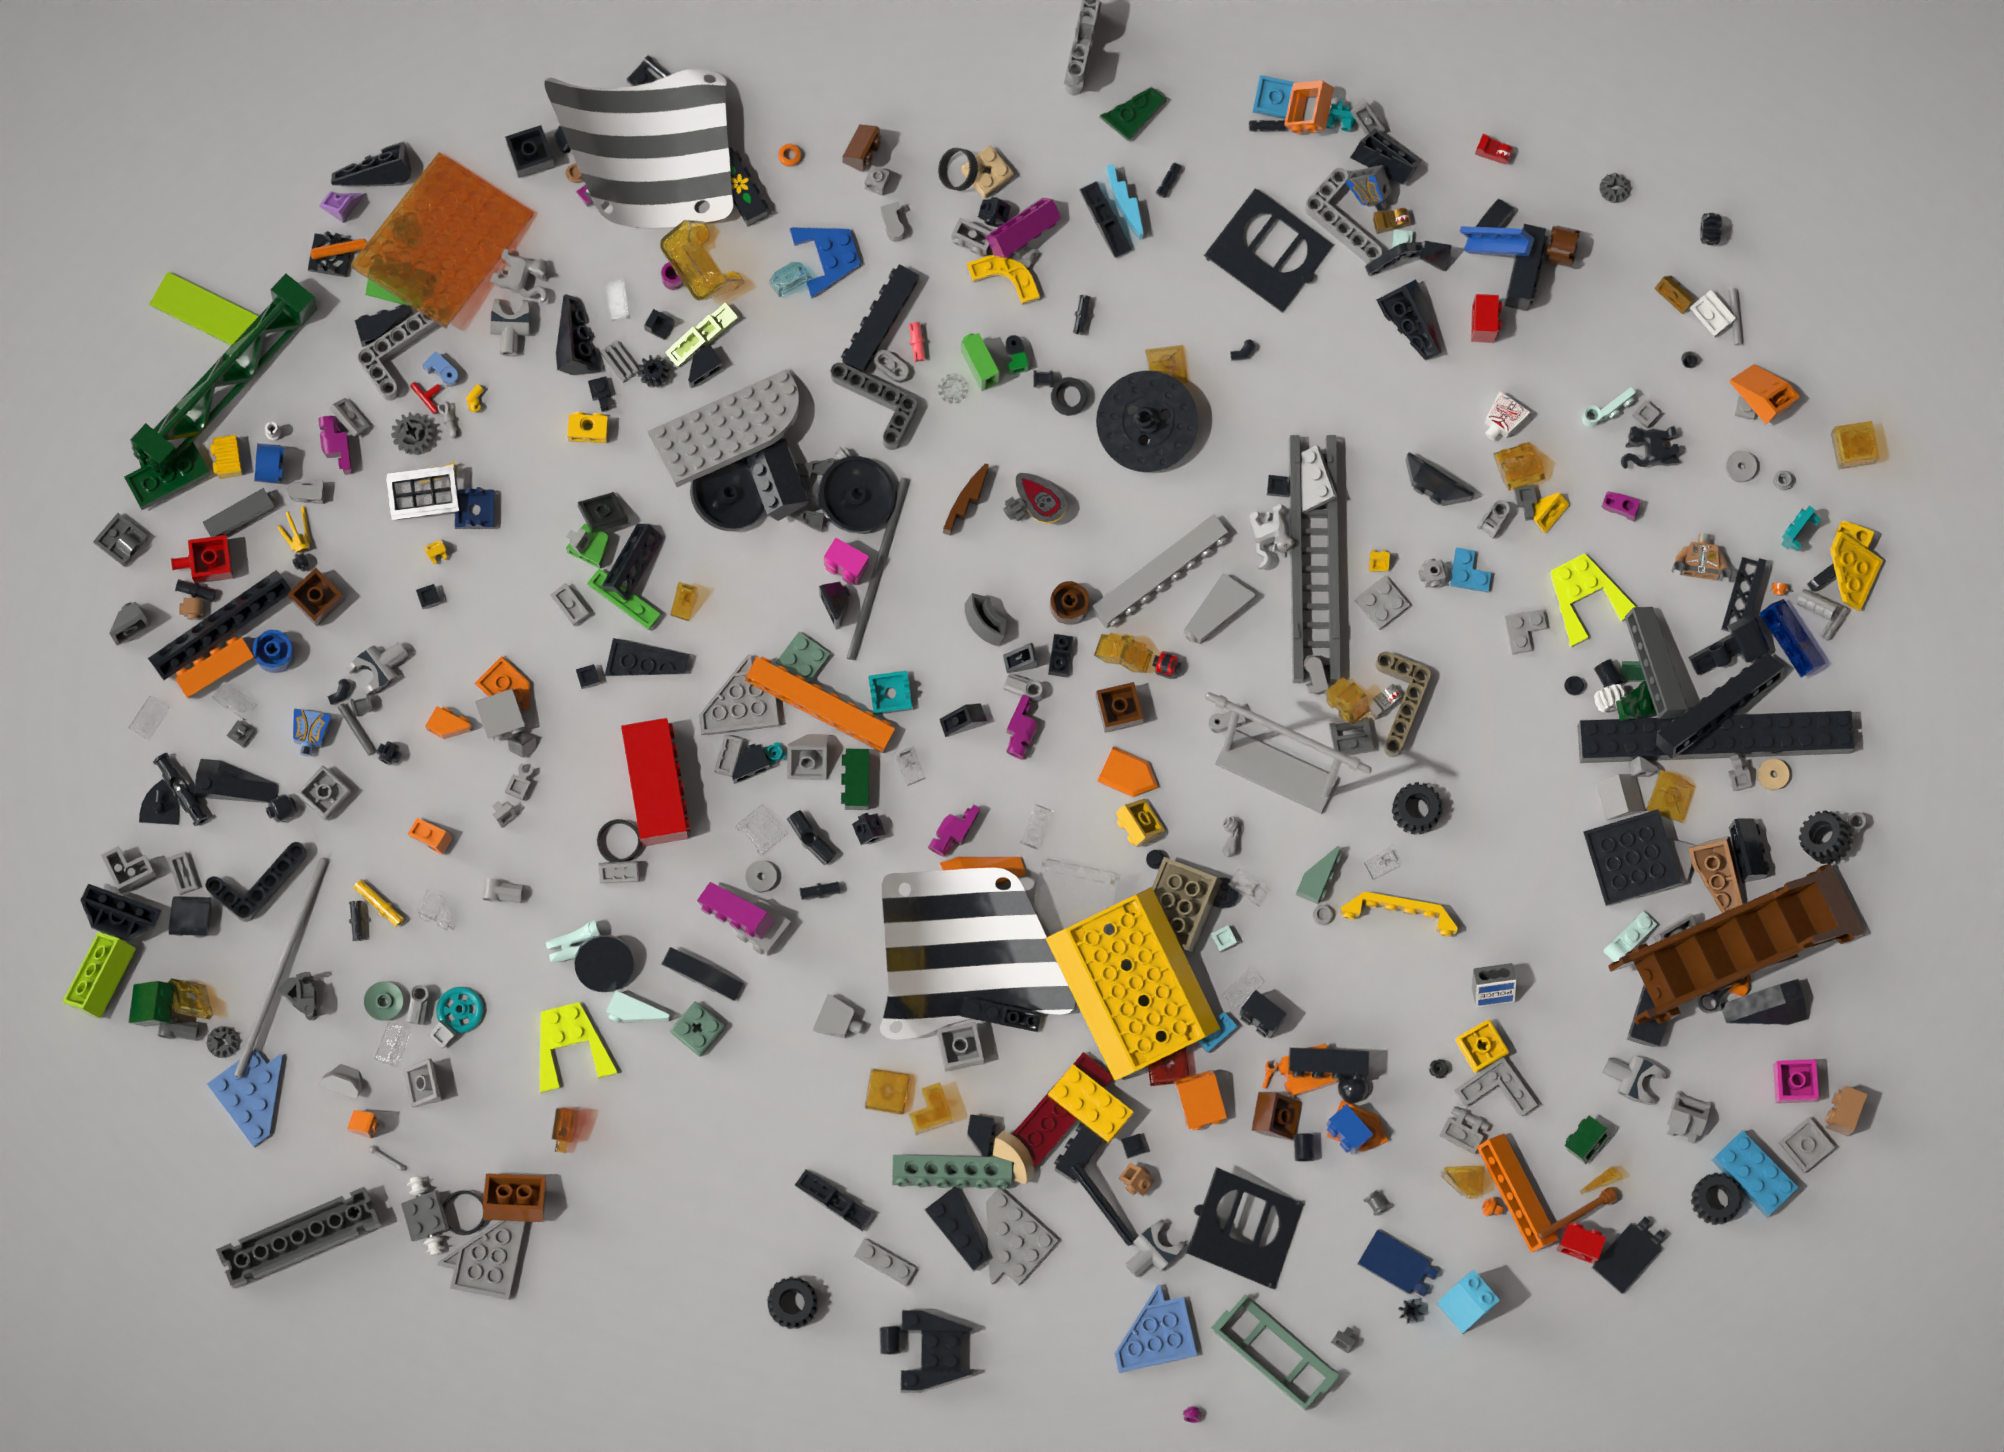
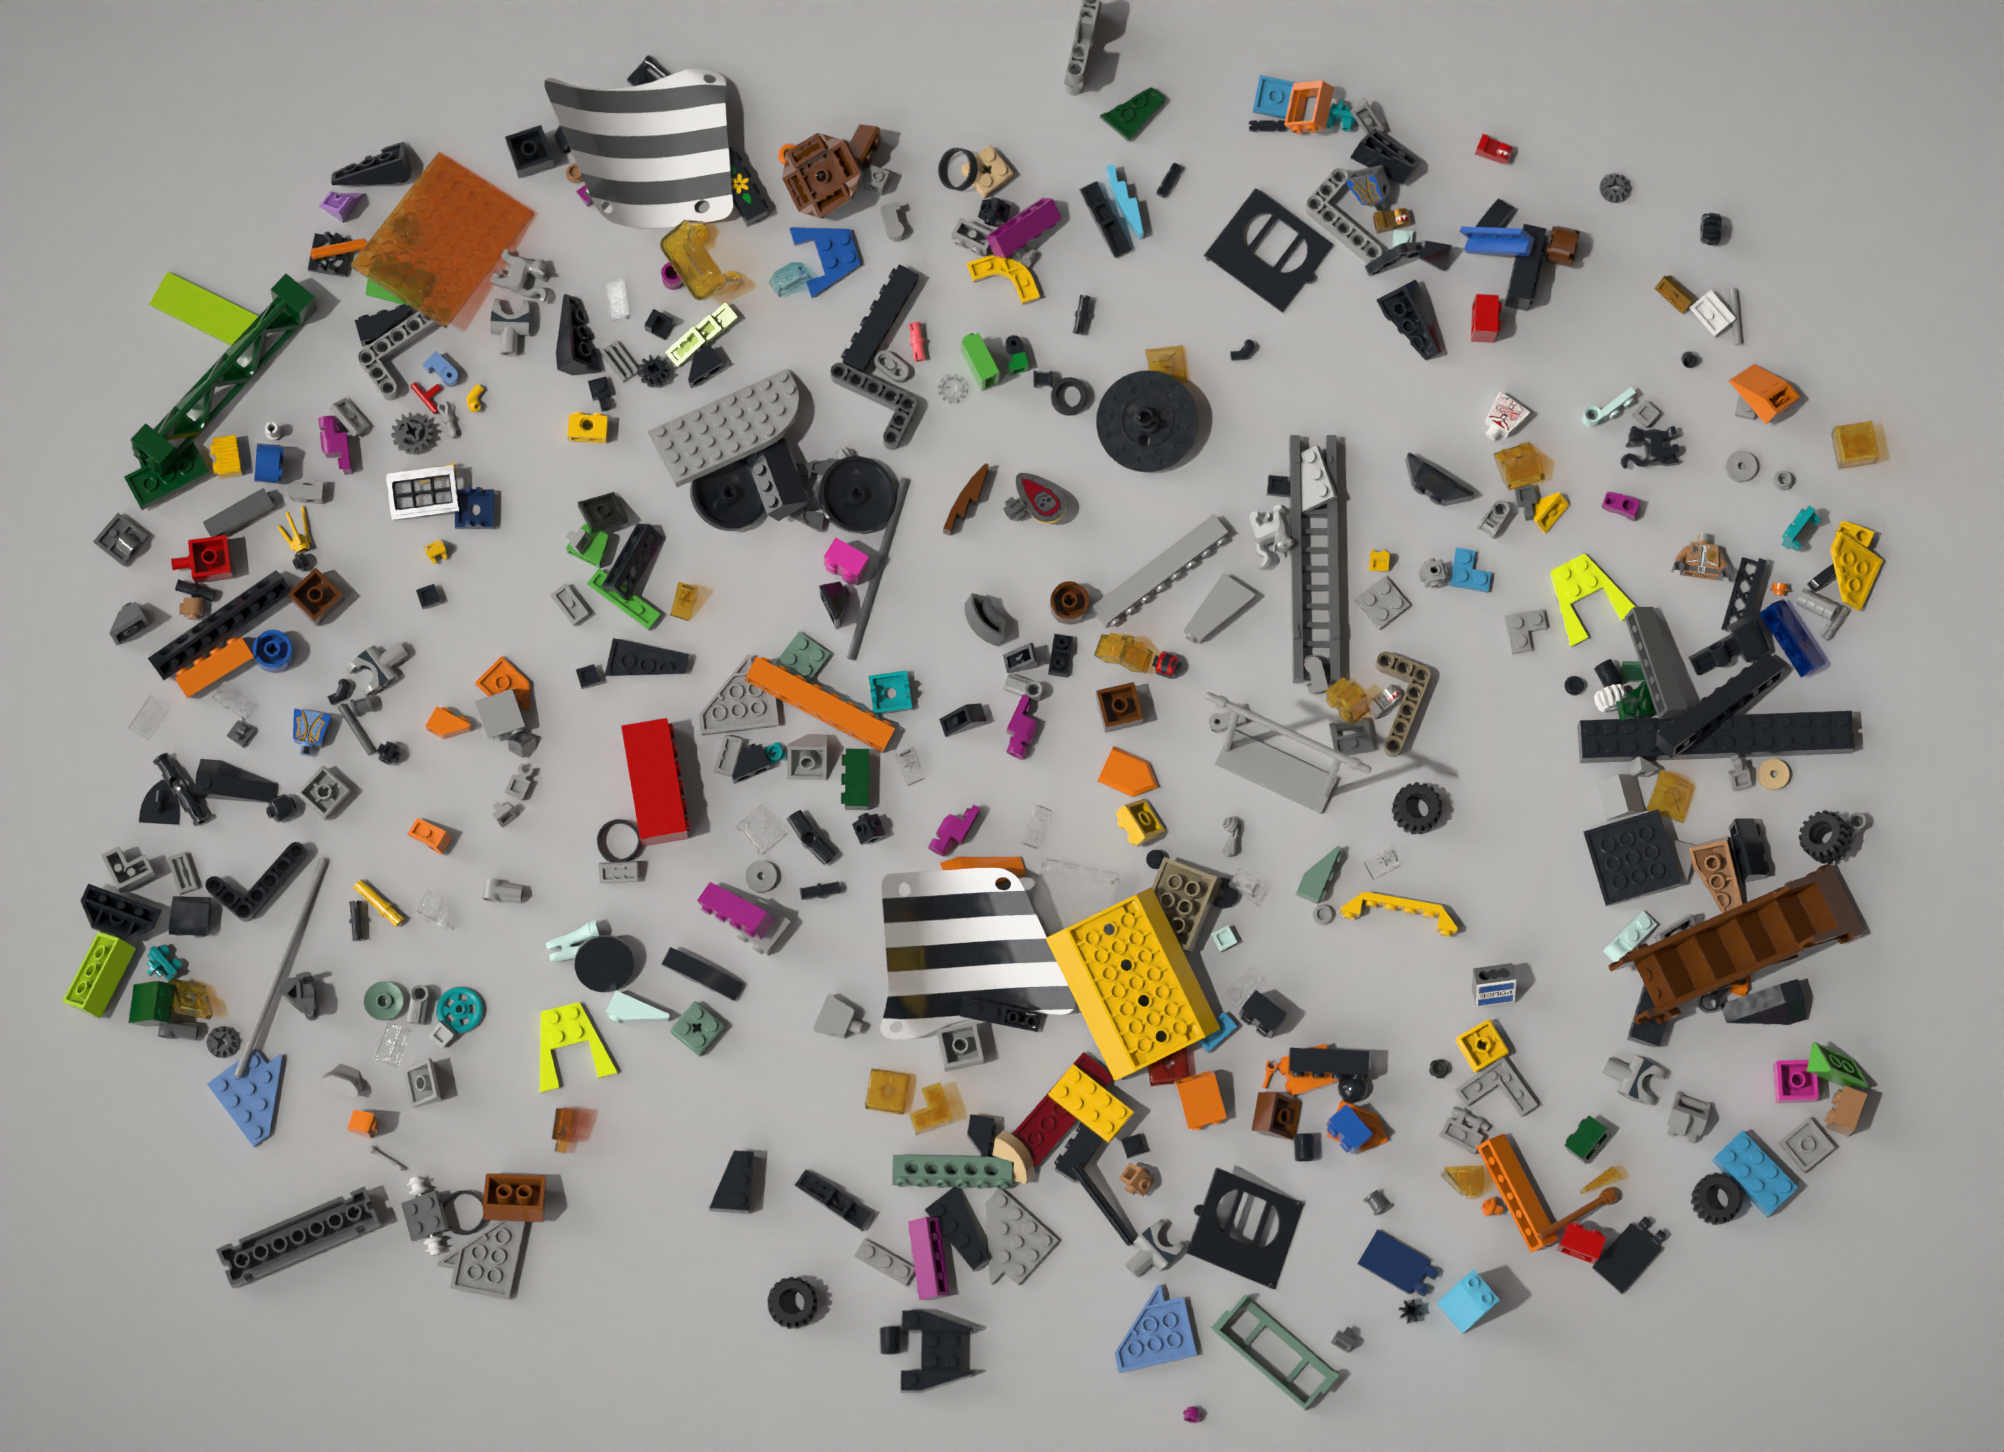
none -> teal hips [147,944,182,982]
none -> black wedge [709,1150,754,1214]
none -> reddish brown piece [782,133,864,219]
none -> magenta brick [908,1217,950,1300]
none -> bright green slope [1807,1042,1869,1088]

